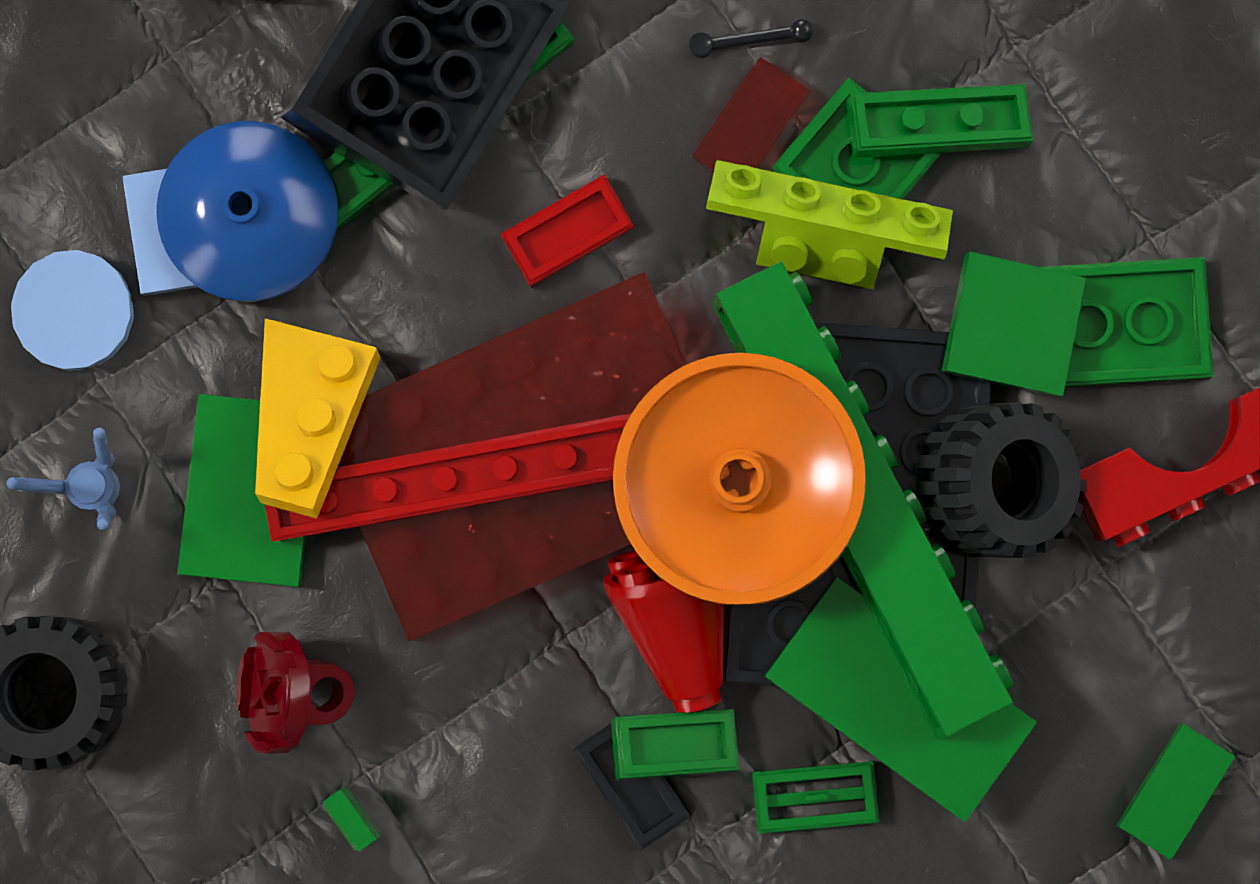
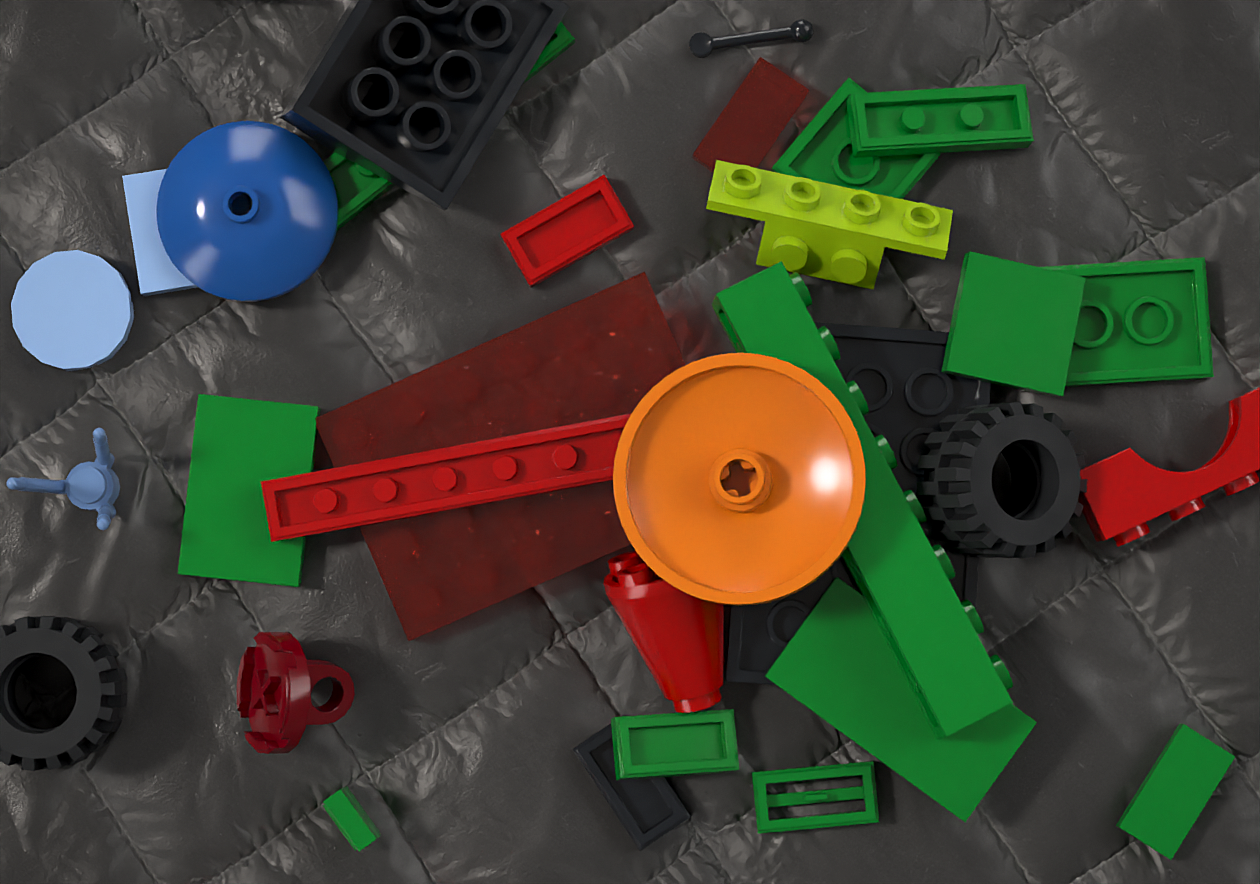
yellow wing [255,318,381,519] -> none

